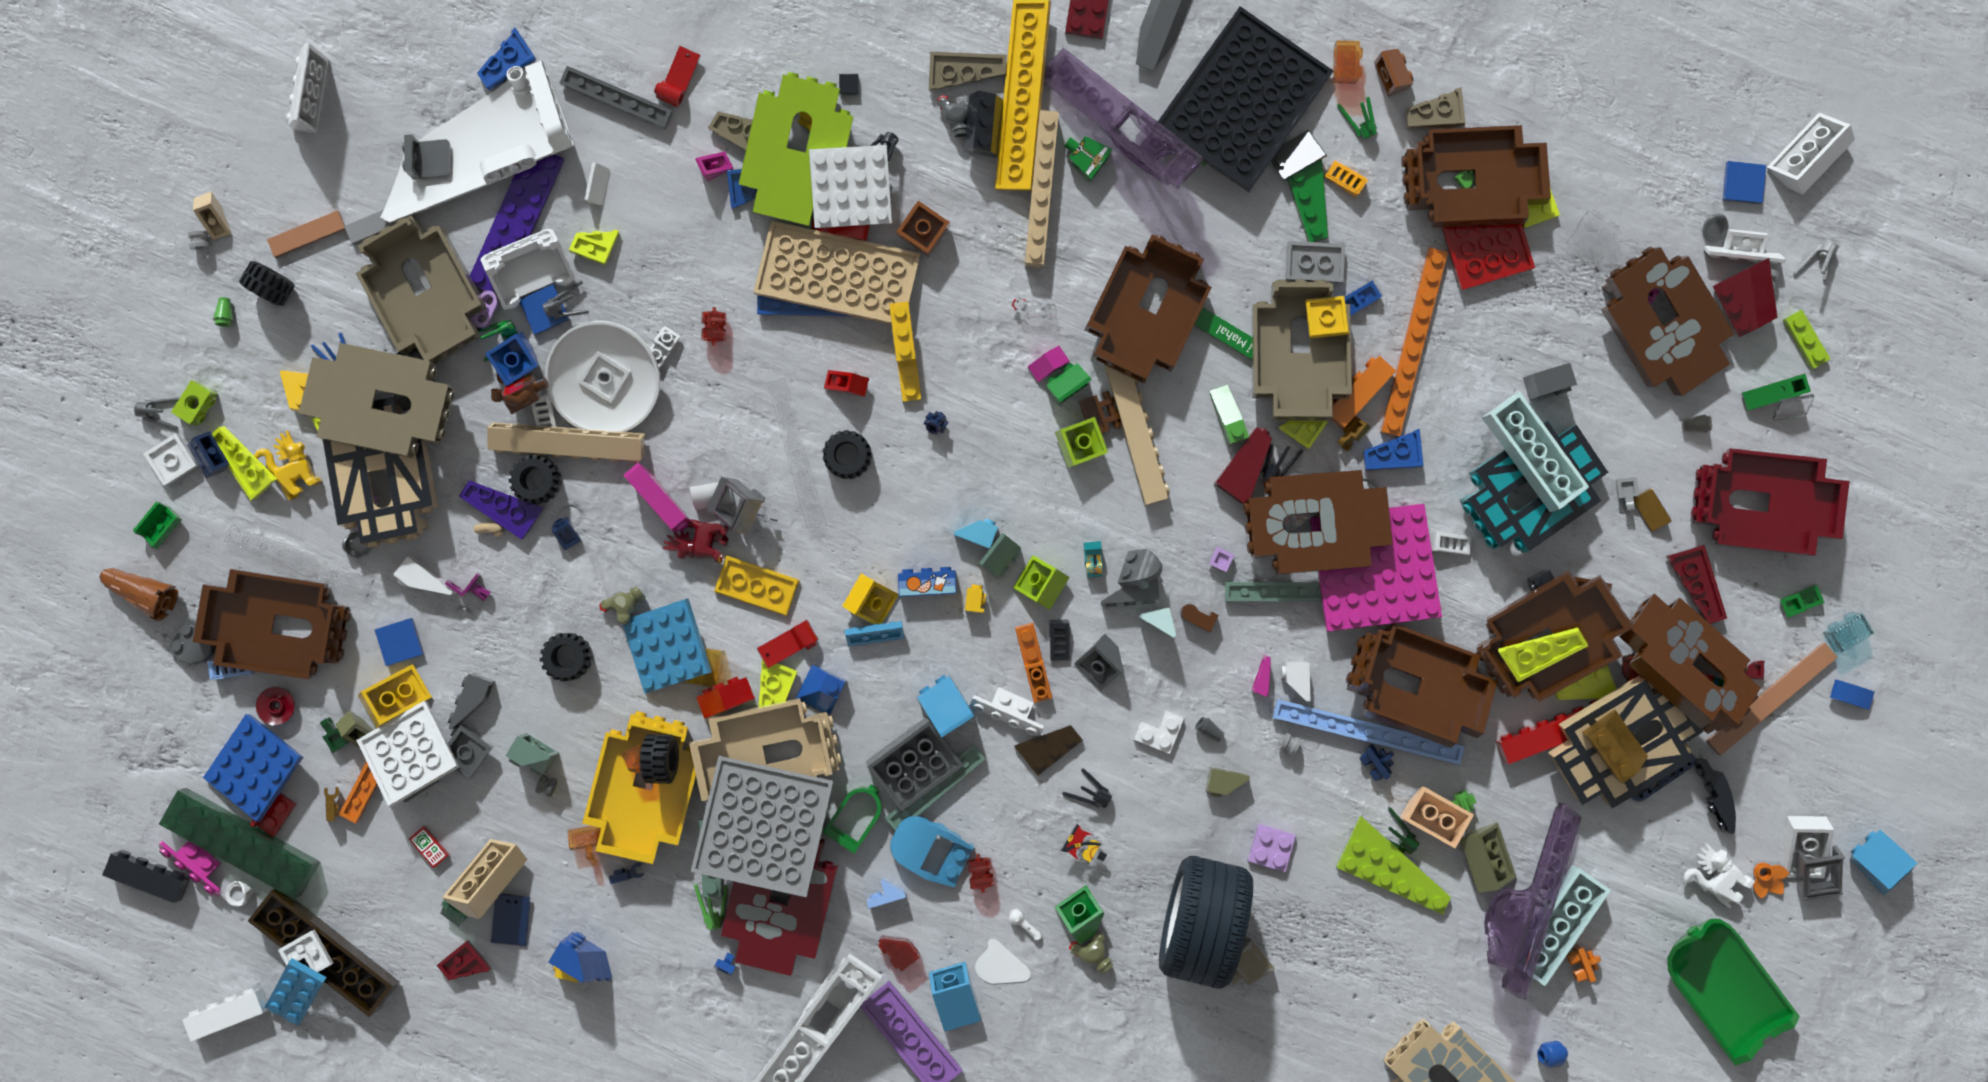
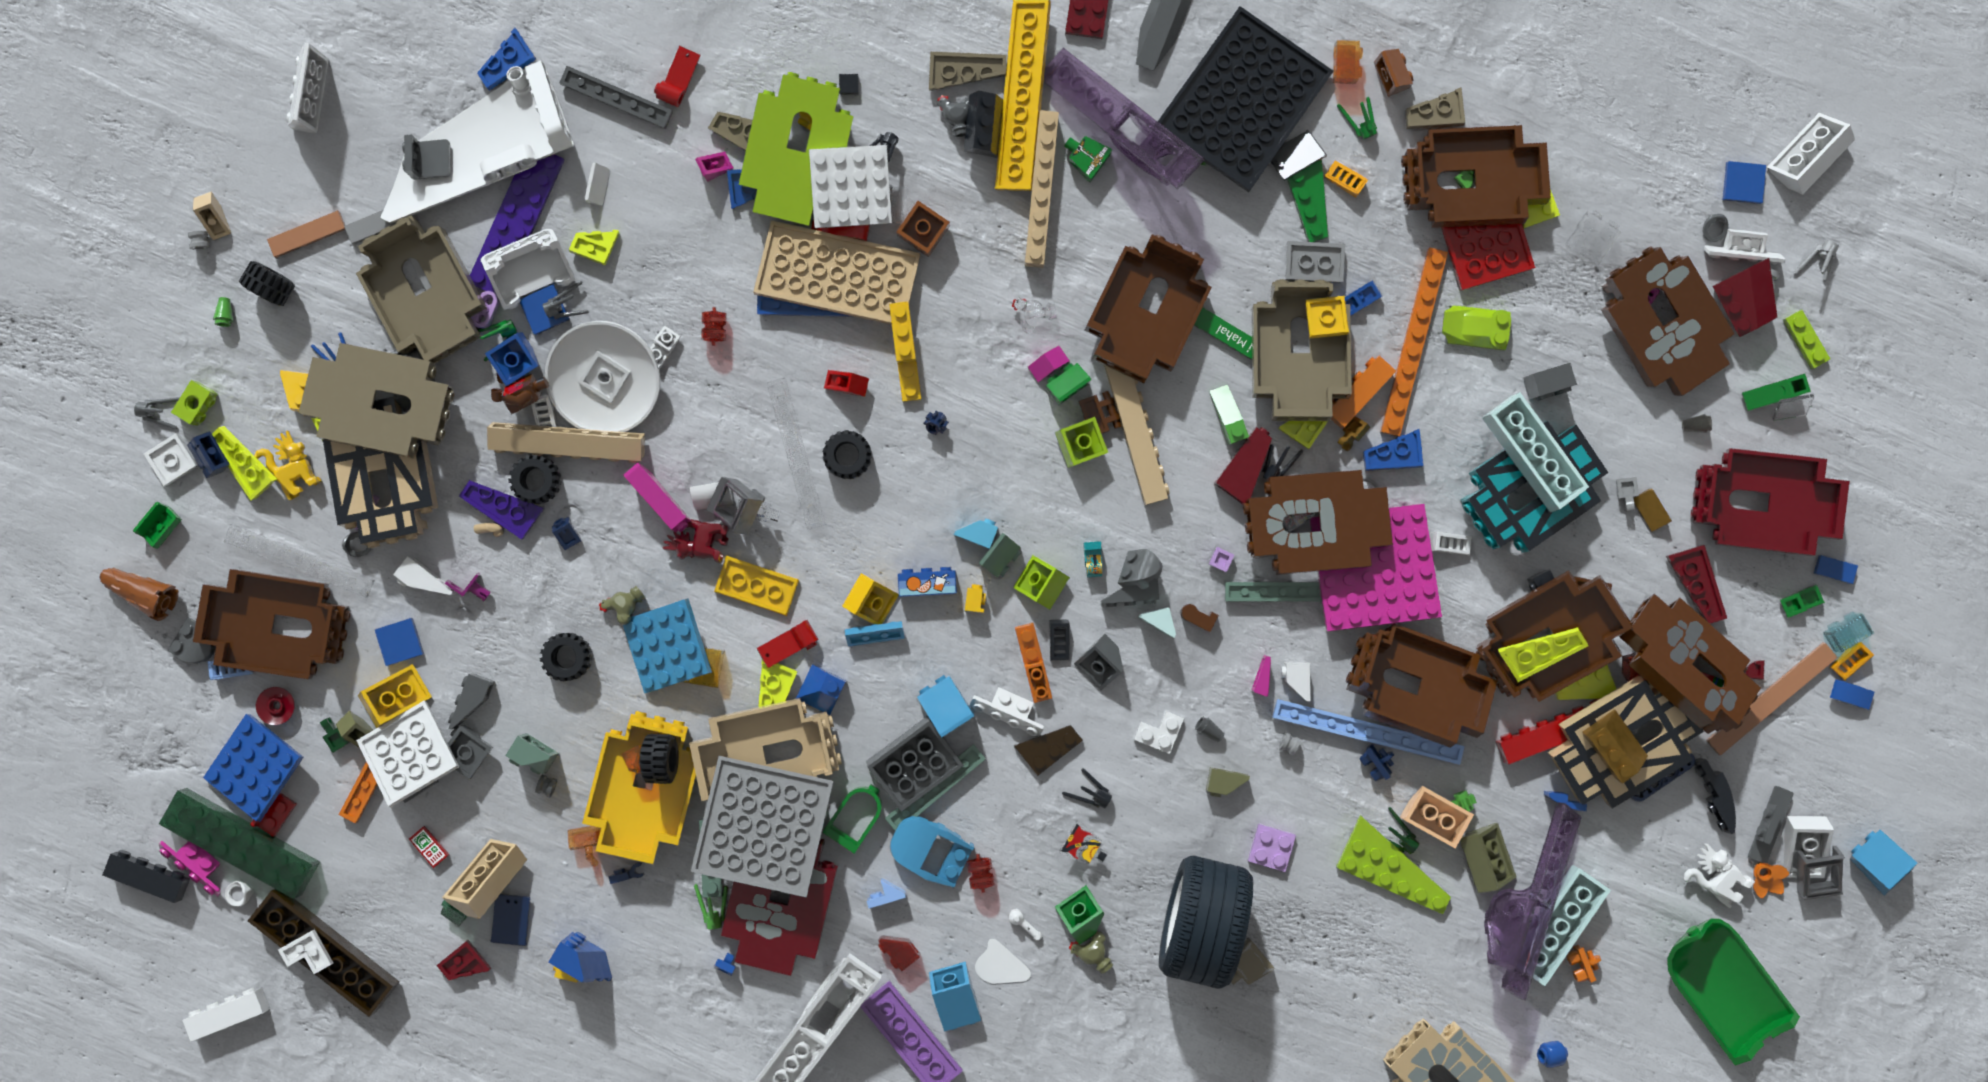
dark azure plate [265,958,327,1026] -> none
pearl gold plate [324,787,339,821] -> none
red brick [696,676,755,719] -> none
none -> lime slope [1442,305,1511,351]
none -> blue slope [1544,791,1587,812]
none -> dark grey bracket [1748,786,1794,863]
none -> blue tile [1813,555,1858,584]
none -> light orange slope [1830,639,1874,681]

